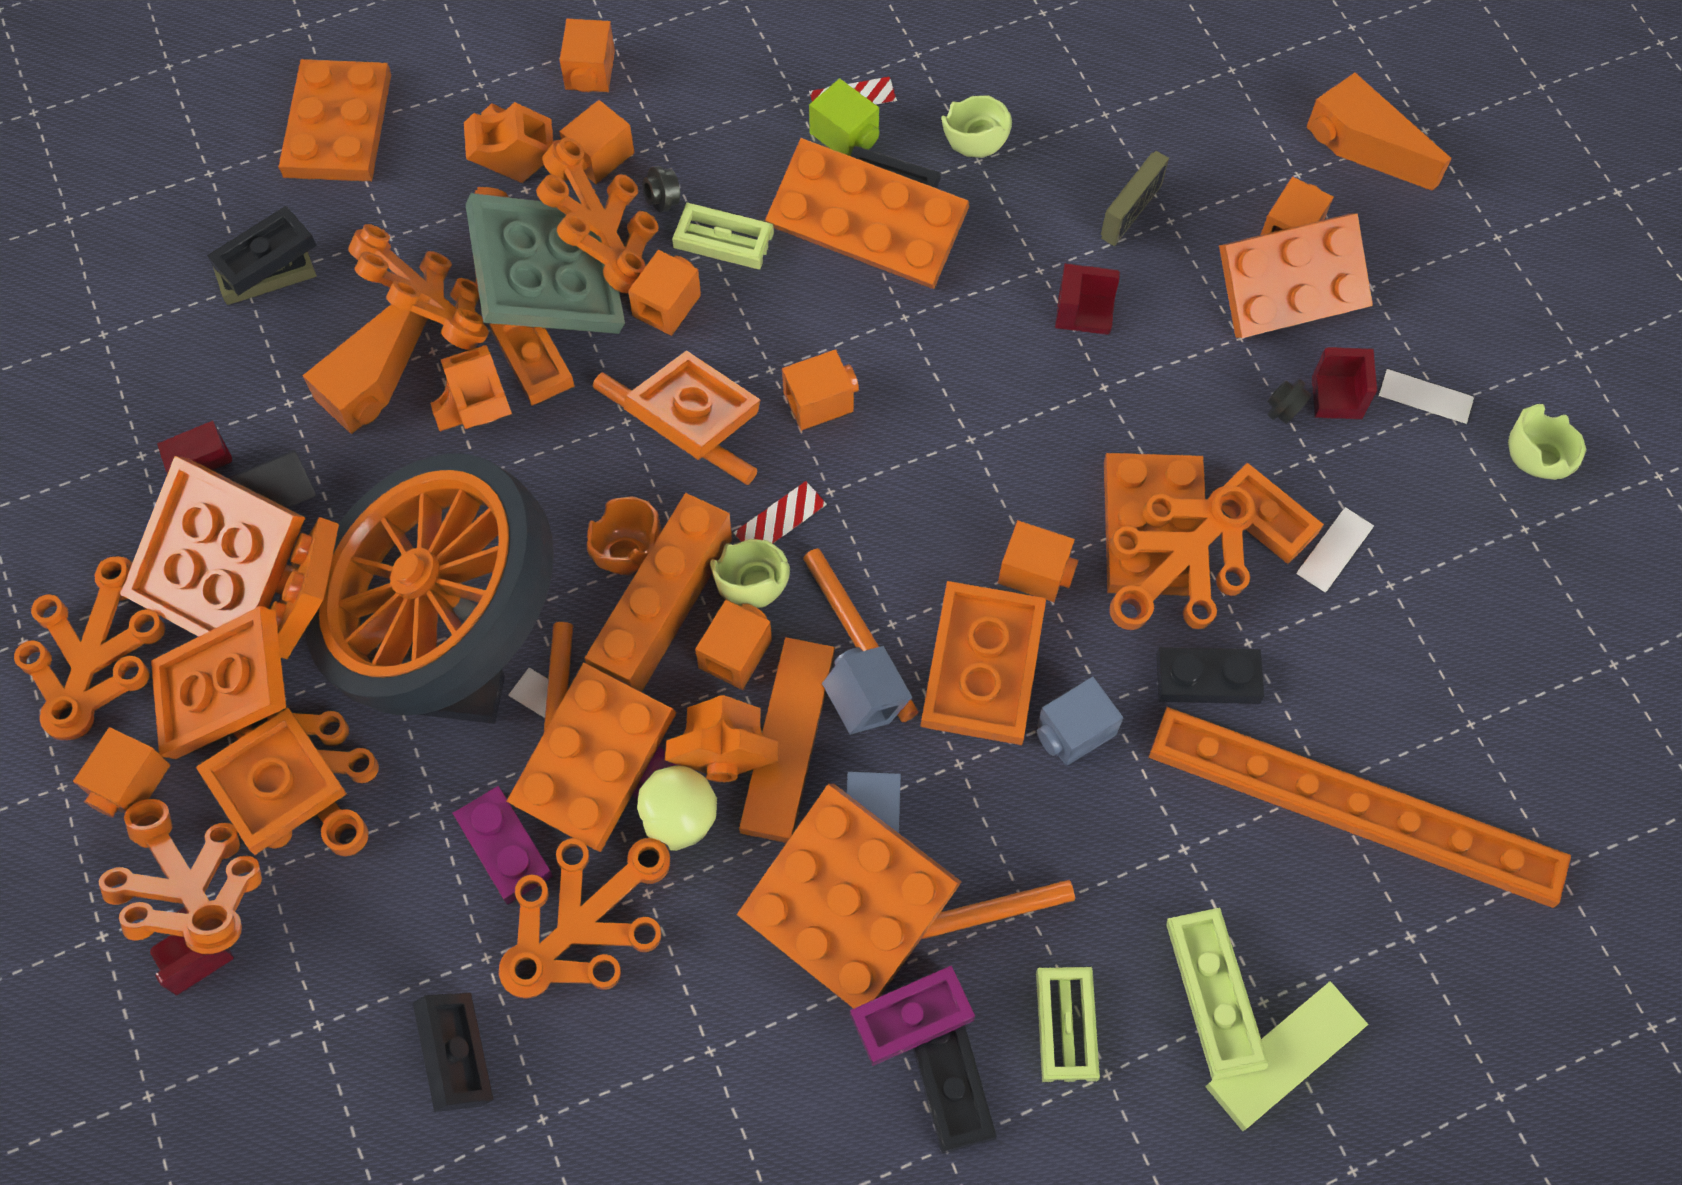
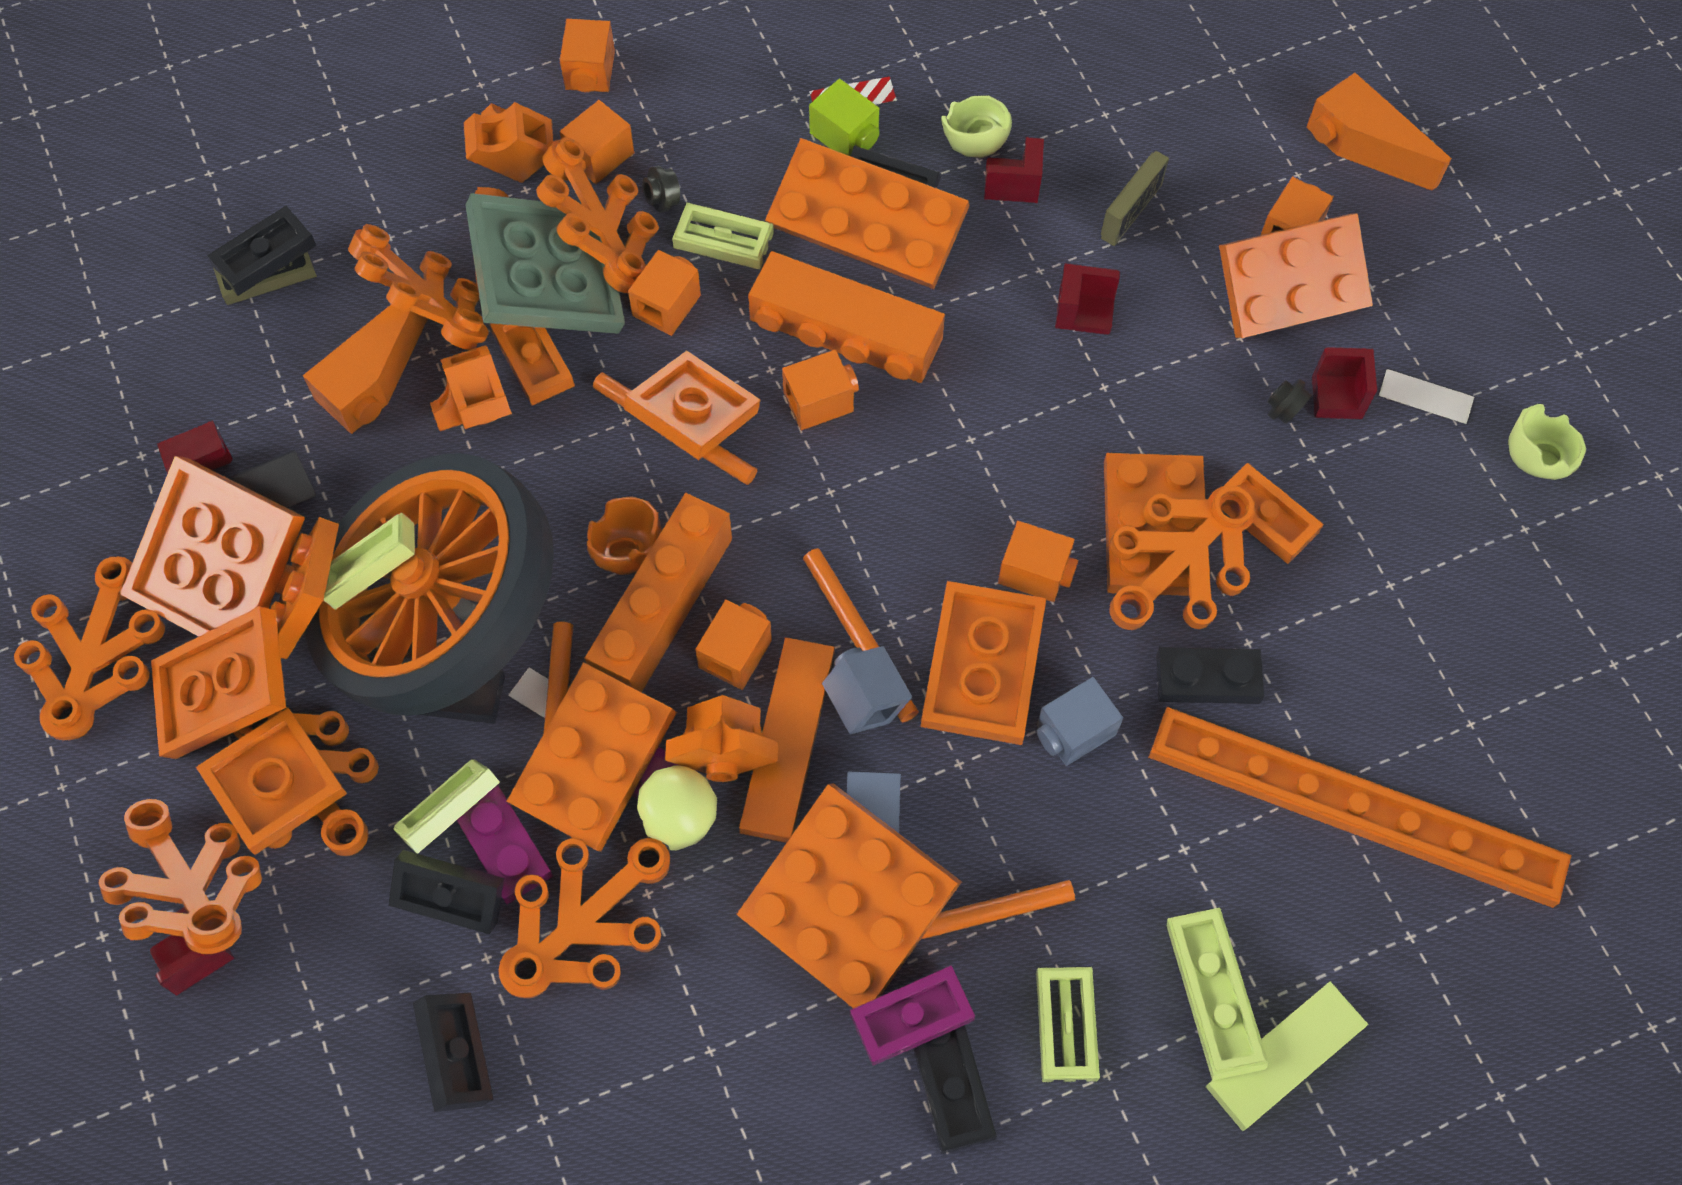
orange brick [73,727,171,818] -> none
orange plate [278,59,391,182] -> none
yellowish green hair [710,539,790,608] -> none
sticker [733,481,827,544] -> none
white sticker [1296,507,1374,593] -> none
none -> yellowish green tile [324,513,415,610]
none -> black plate [388,850,504,934]
none -> yellowish green tile [393,759,500,854]
none -> orange brick [748,251,945,384]
none -> dark red panel [984,137,1044,203]

